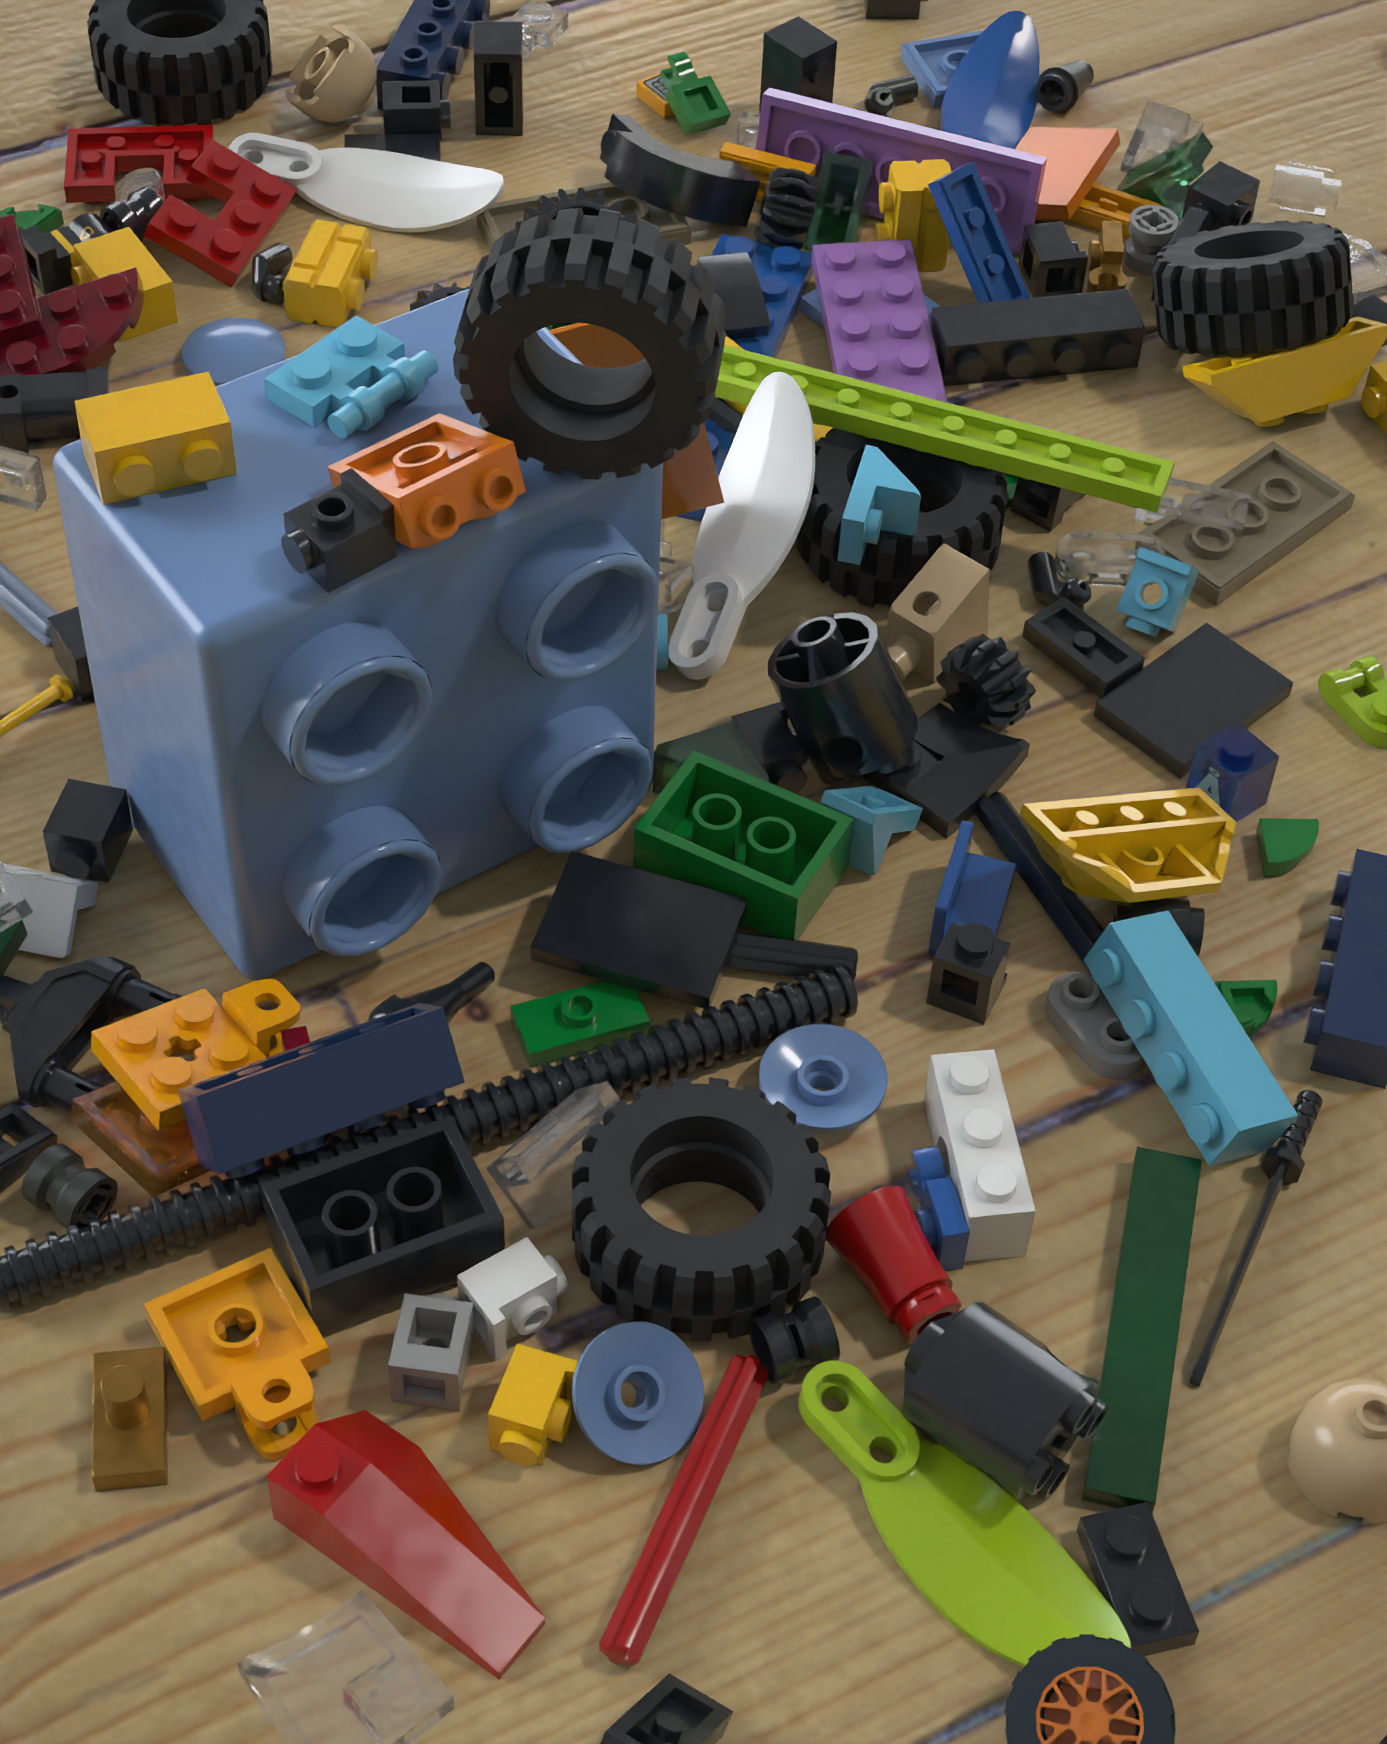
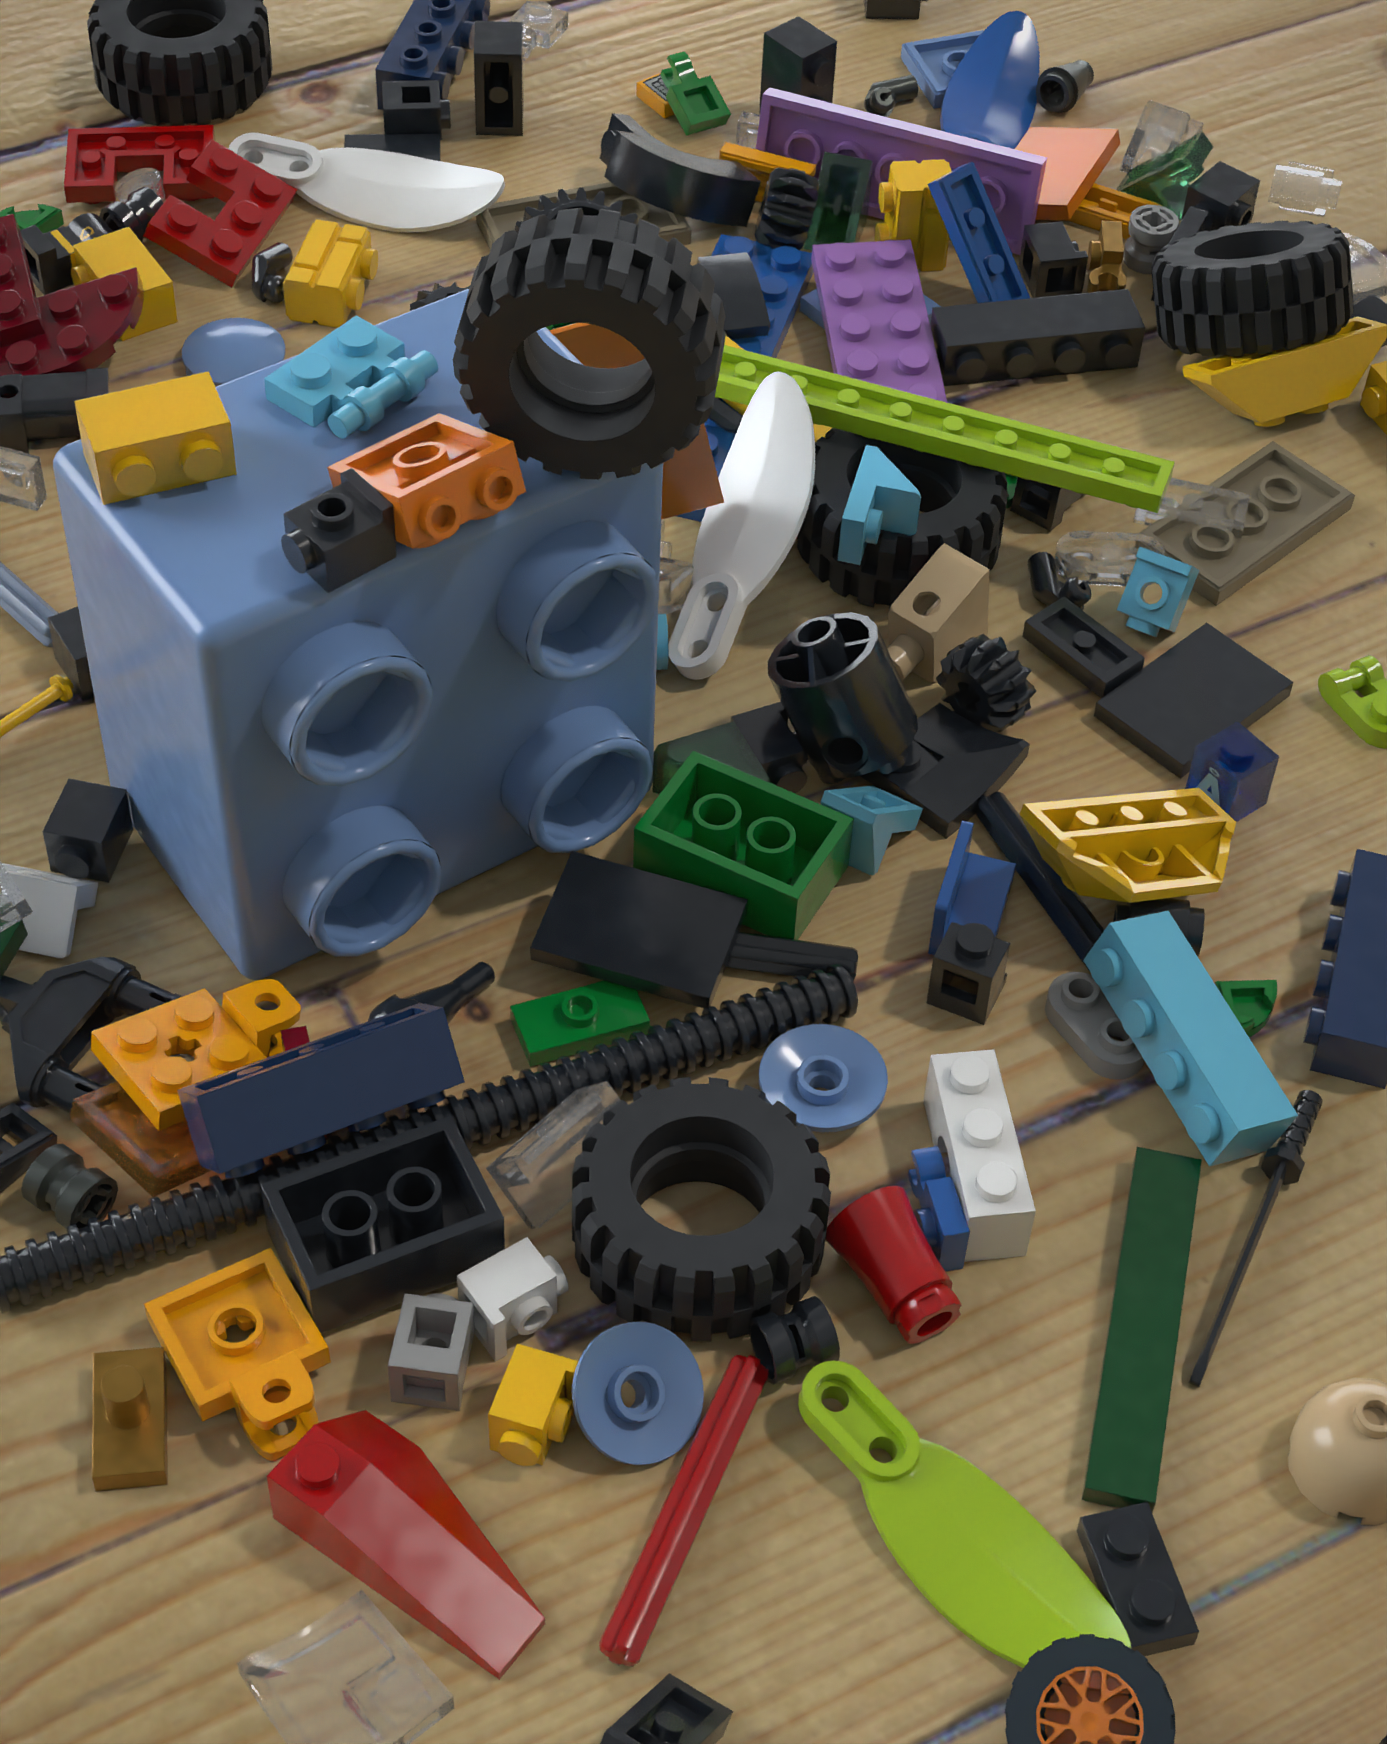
tan cylinder [285,24,377,123] -> none
black cylinder [901,1302,1109,1502] -> none
green tile [1256,818,1319,877] -> none

